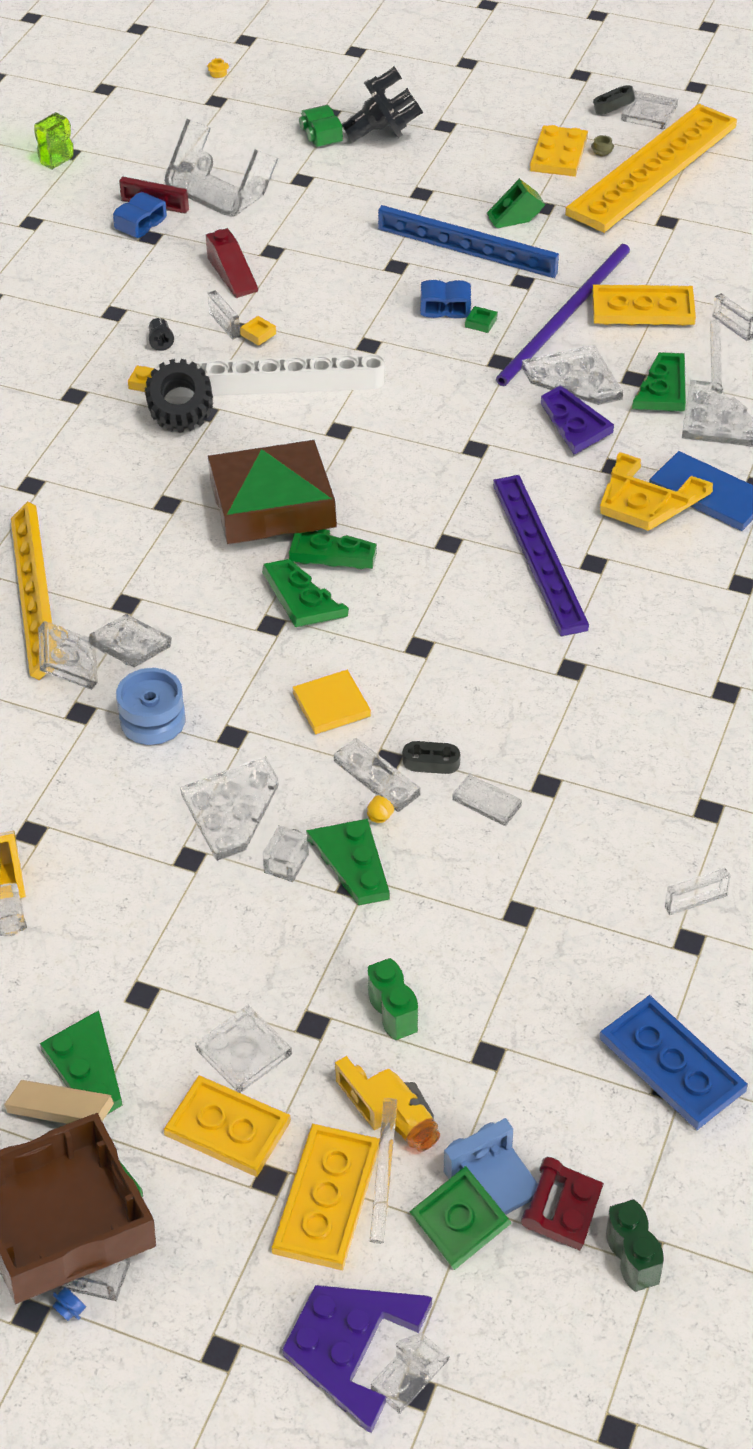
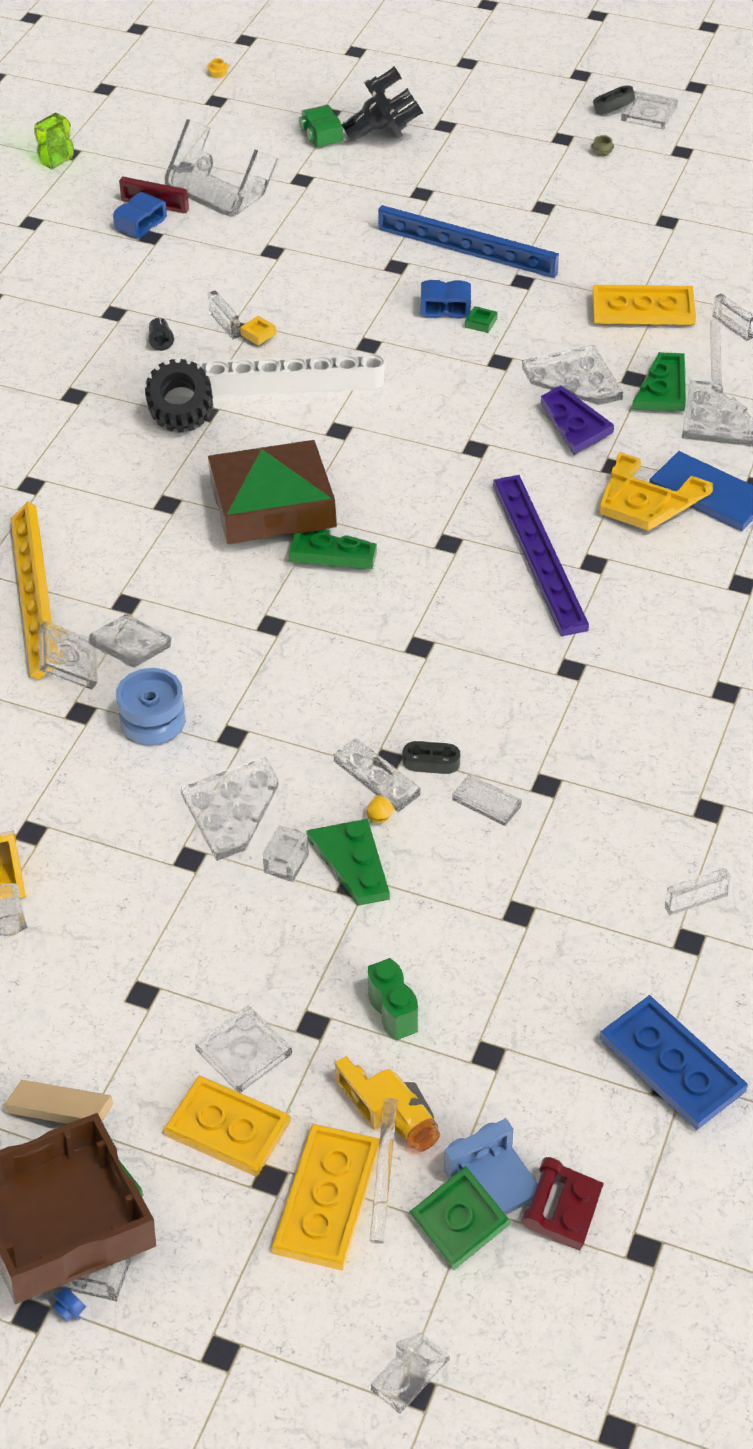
green wing [40,1010,123,1115] -> none
yellow plate [128,365,154,392] -> none
dark red slope [205,228,258,298] -> none
green wing [262,559,349,627] -> none
dark purple wing [282,1285,432,1433] -> none
yellow tile [293,669,371,734] -> none
green slope [487,178,545,228] -> none
dark purple piece [496,244,630,386] -> none
yellow plate [530,125,588,177] -> none
yellow plate [565,104,737,232] -> none
dark green brick [606,1199,664,1292] -> none

